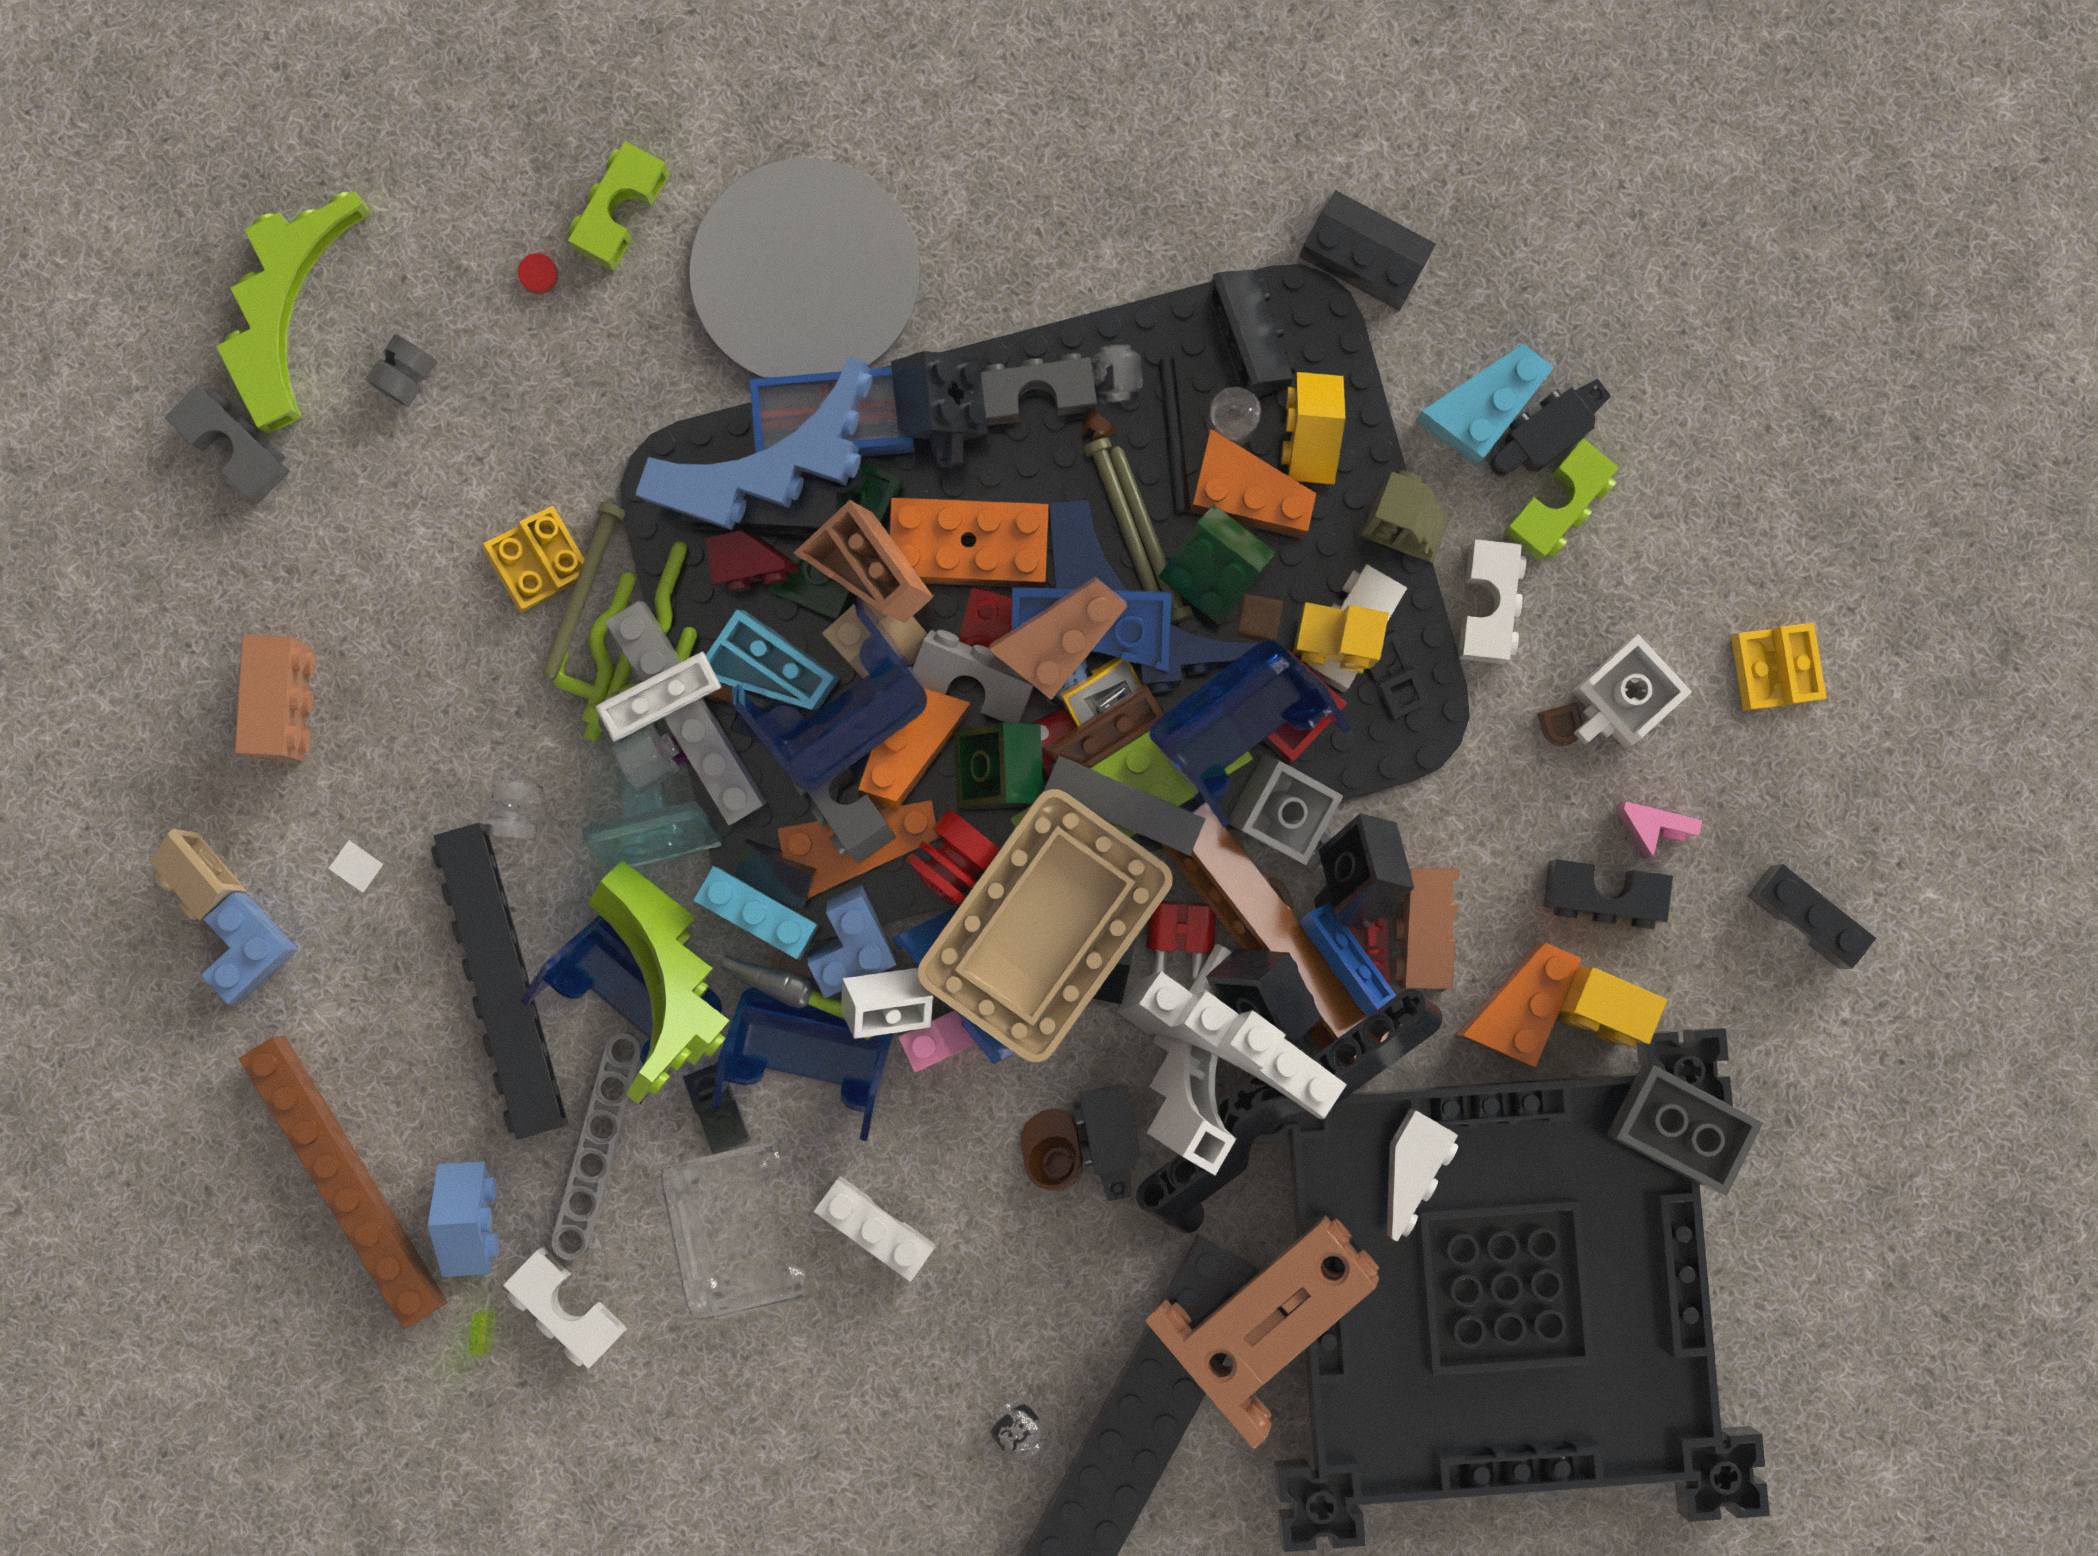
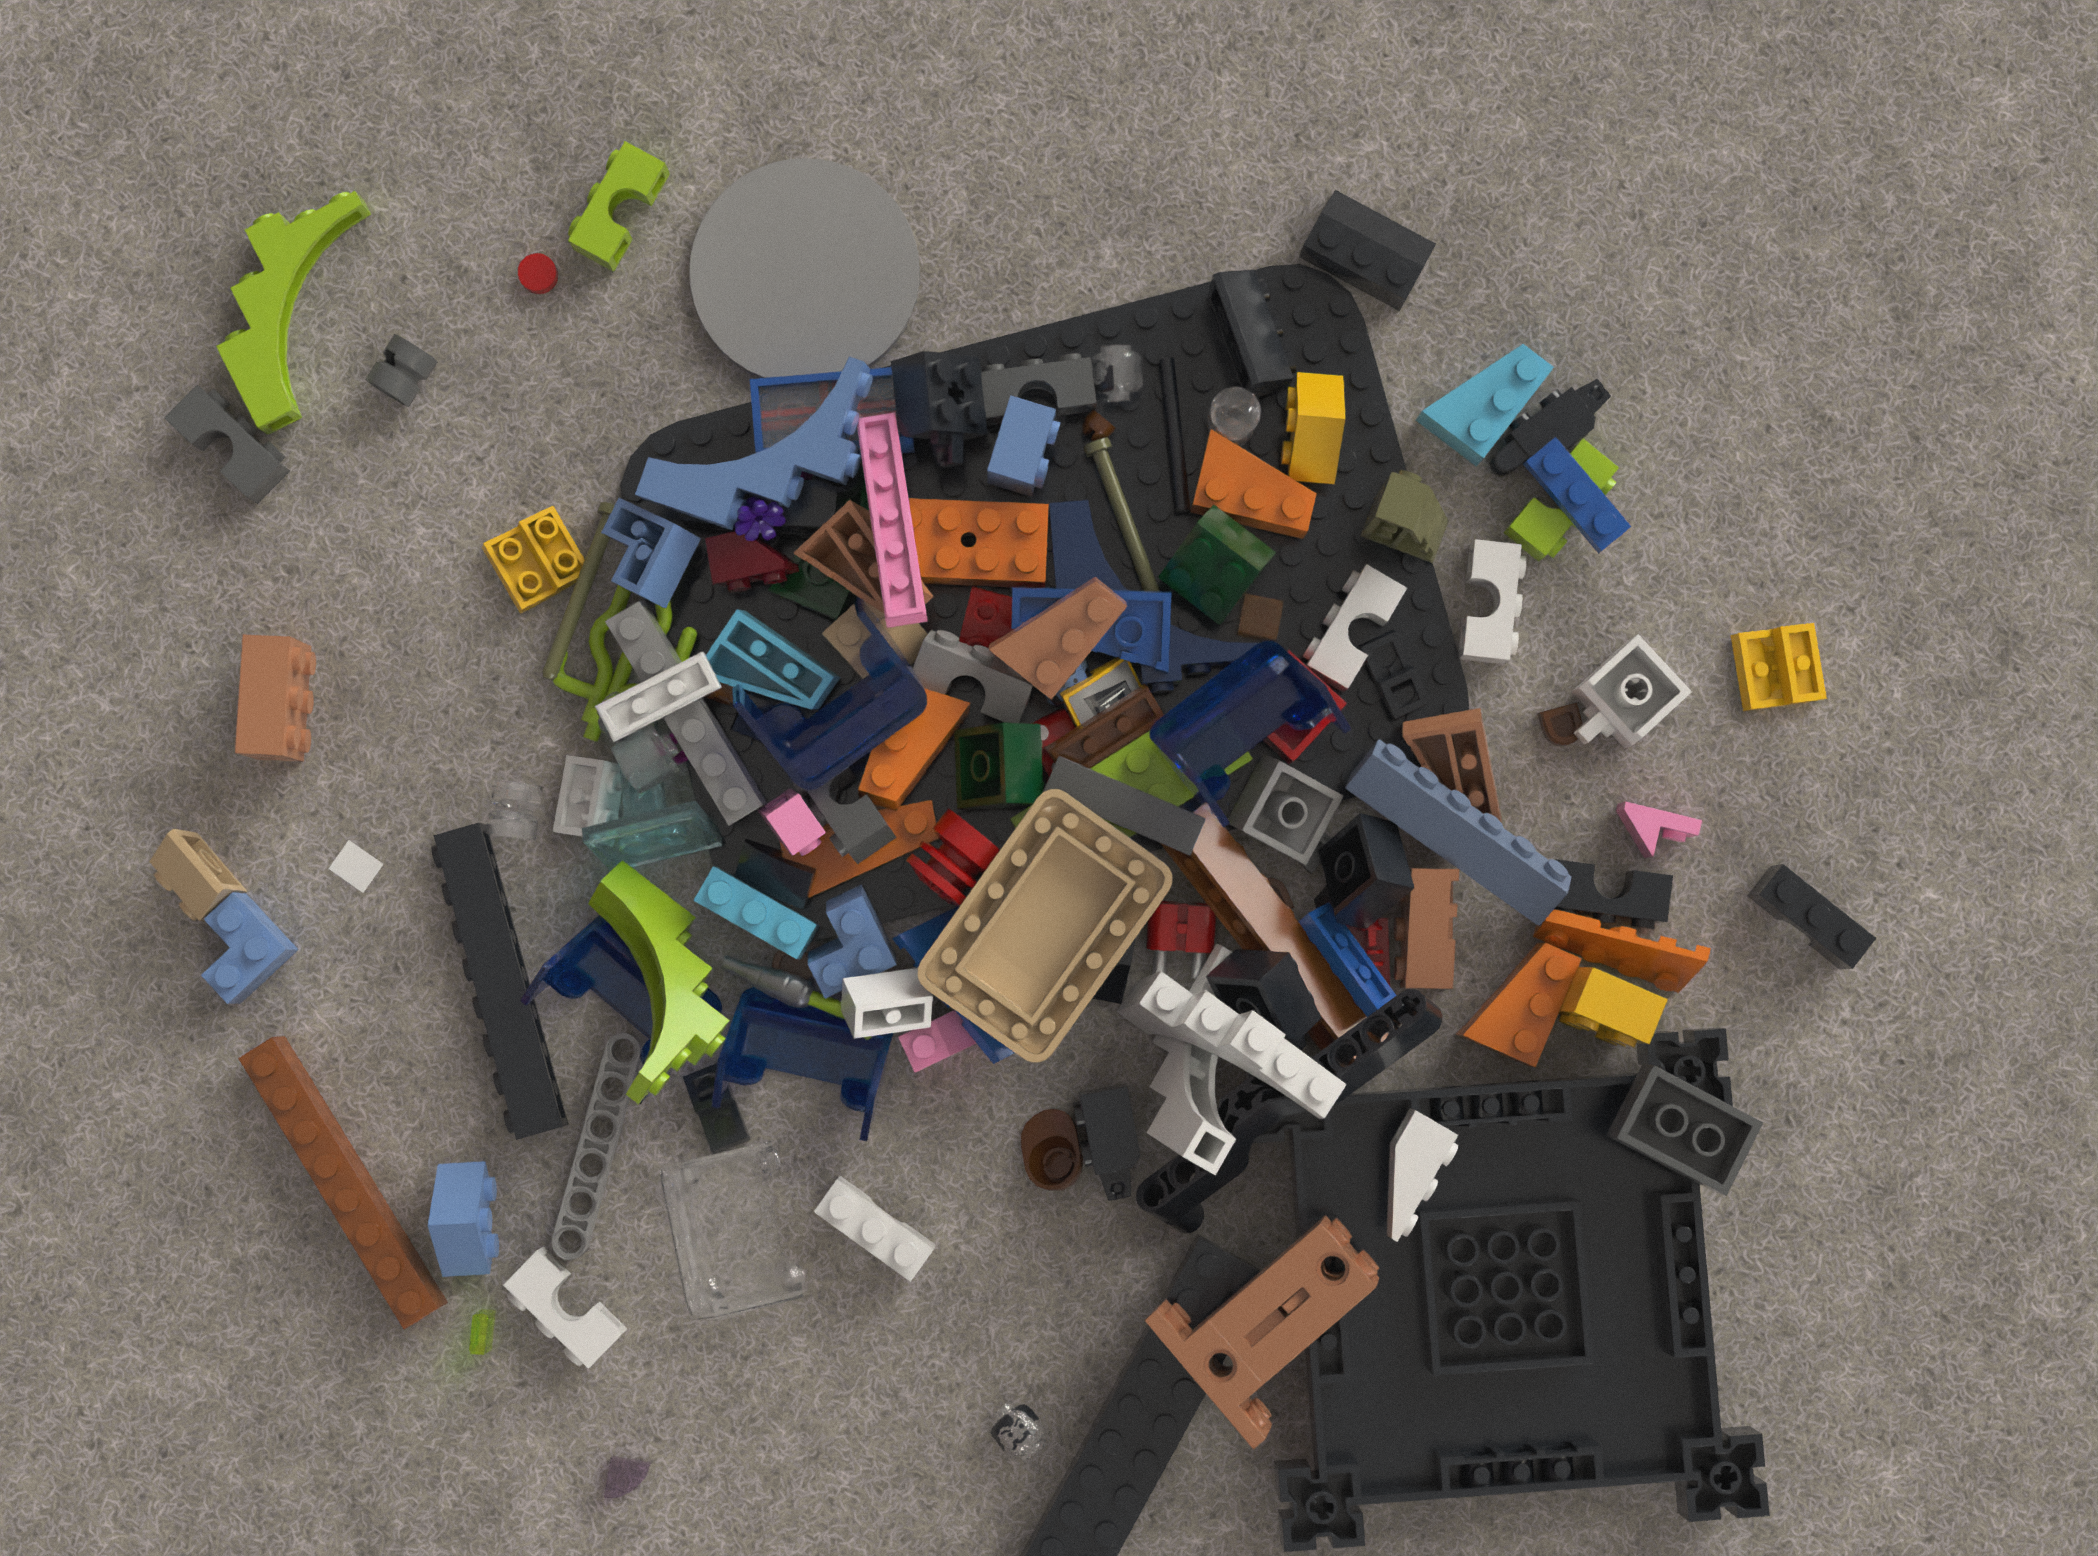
olive bar [1109,446,1194,625] -> none
yellow brick [1293,602,1389,673] -> none
none -> white bracket [553,755,626,842]
none -> medium blue brick [601,498,701,609]
none -> tile [604,1456,652,1498]
none -> dark purple plant [735,497,786,541]
none -> bright pink slope [757,788,826,856]
none -> bright pink tile [857,412,927,628]
none -> medium blue brick [987,395,1061,497]
none -> sand blue brick [1345,739,1572,926]
none -> nougat wedge [1402,708,1502,823]
none -> blue plate [1523,437,1632,554]
none -> orange wing [1533,909,1711,993]

